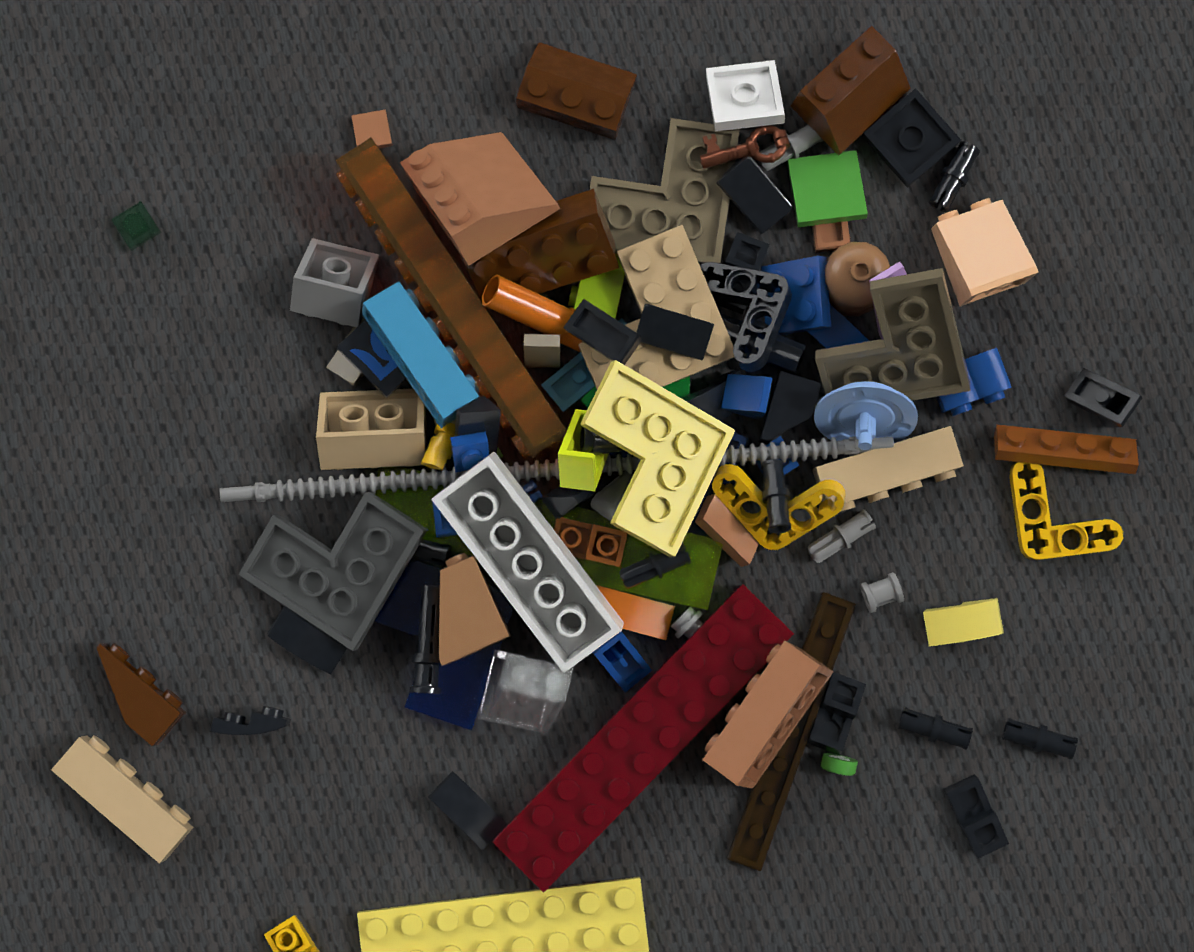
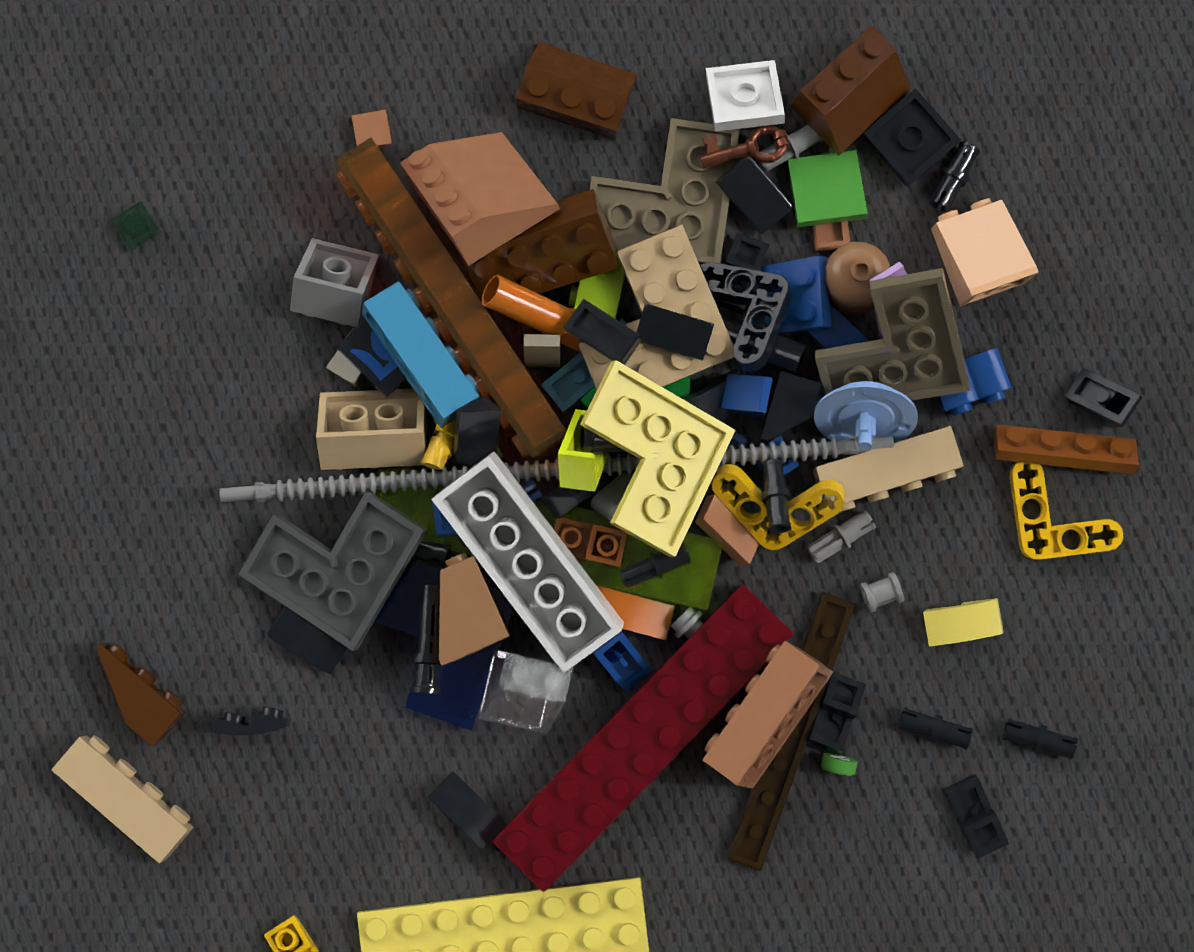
blue plate [450,431,489,472] -> none

